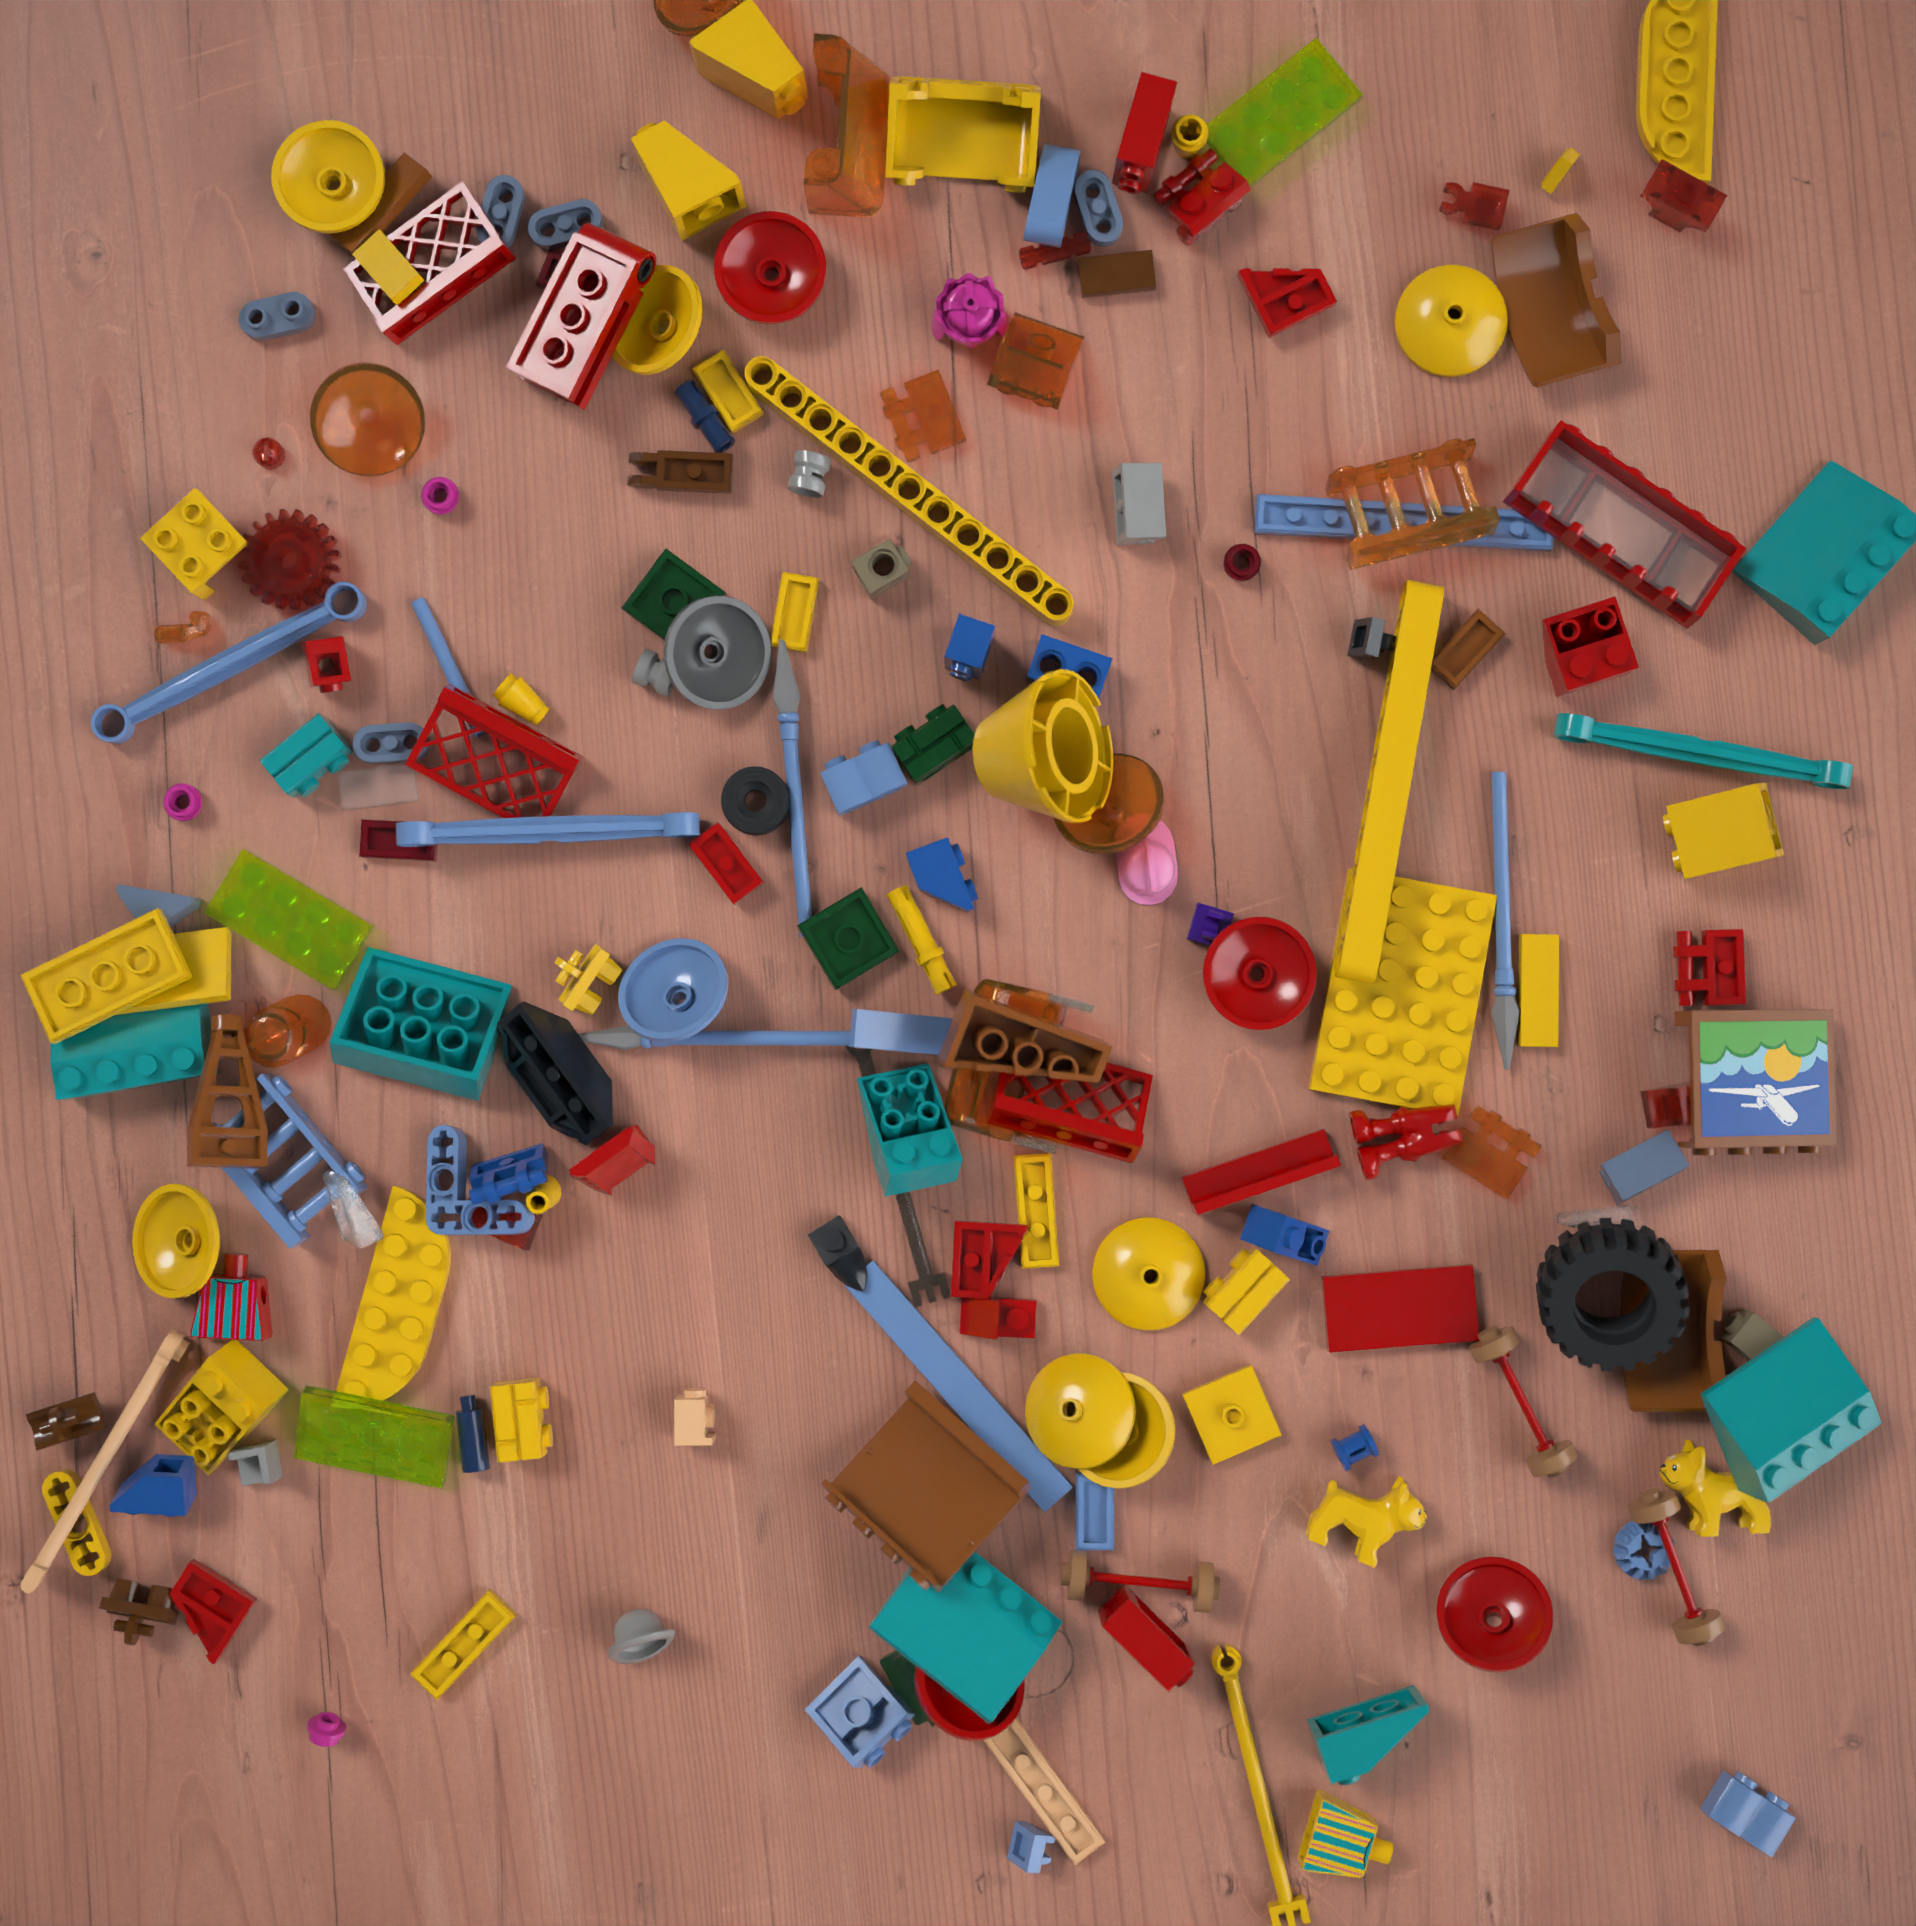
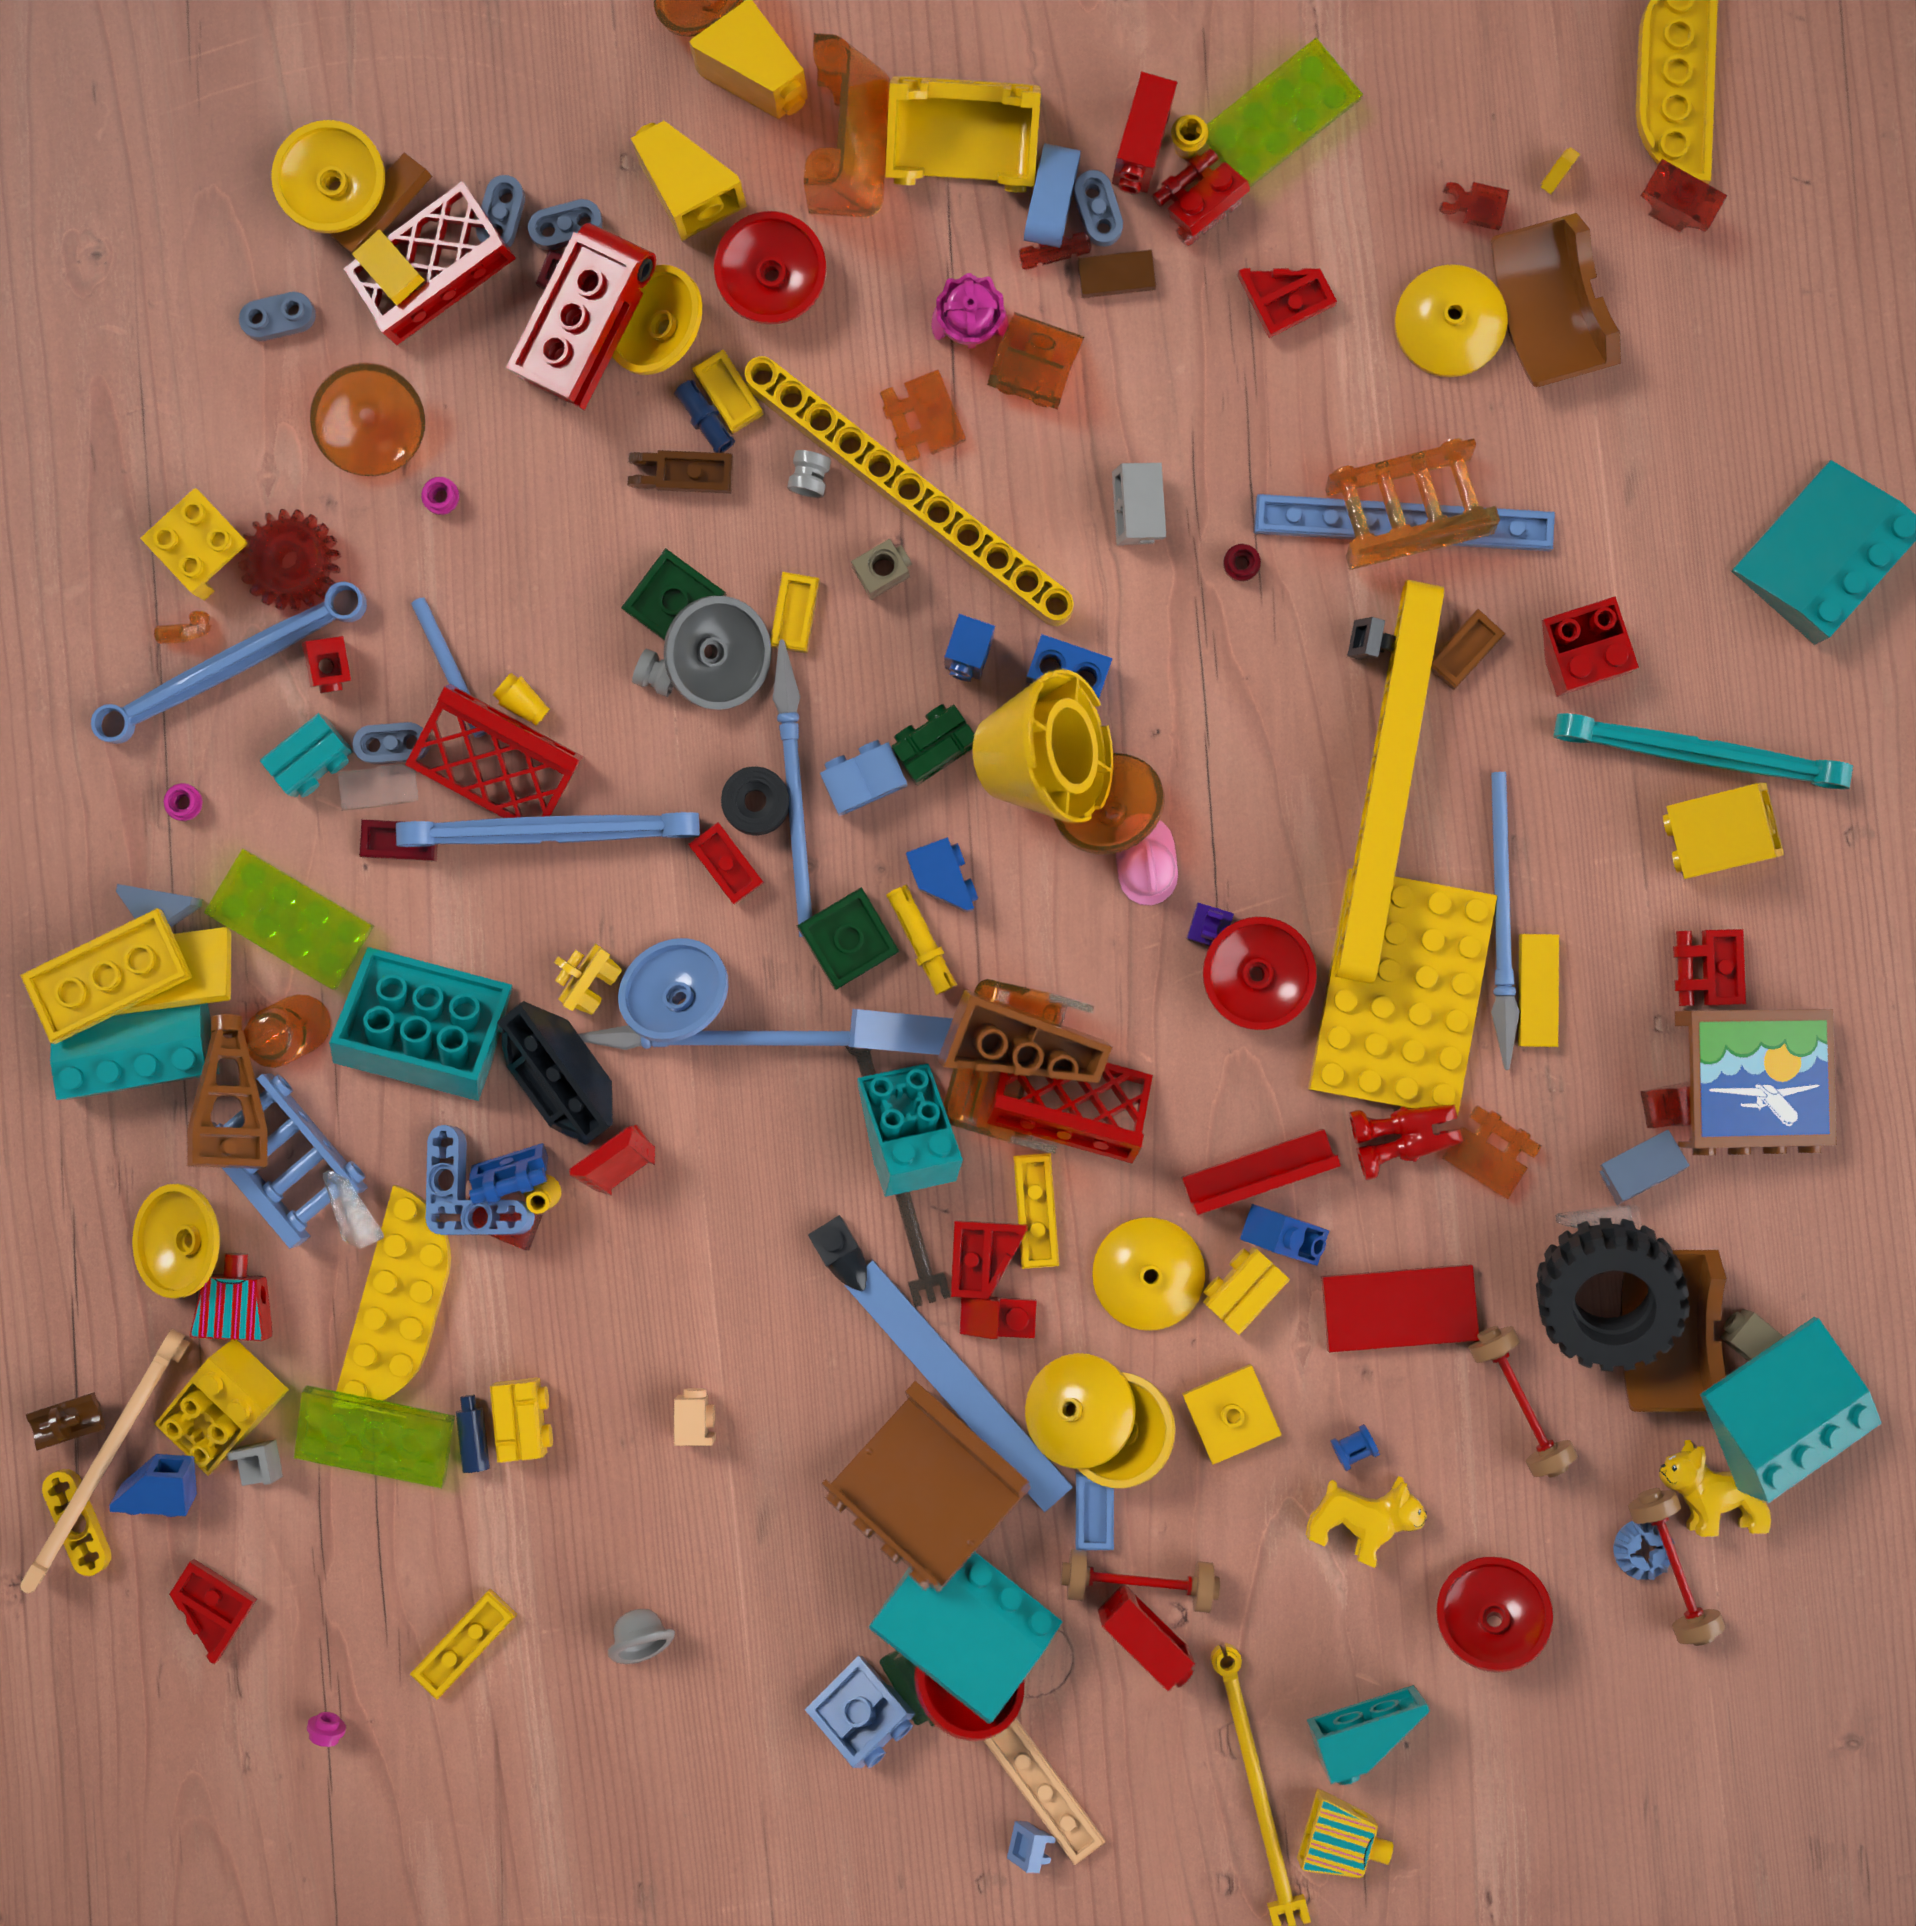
reddish brown hips [99,1578,178,1646] -> none
clear red hinge [252,437,285,469] -> none
window [1503,420,1746,629] -> none
medium blue brick [1700,1770,1796,1857] -> none

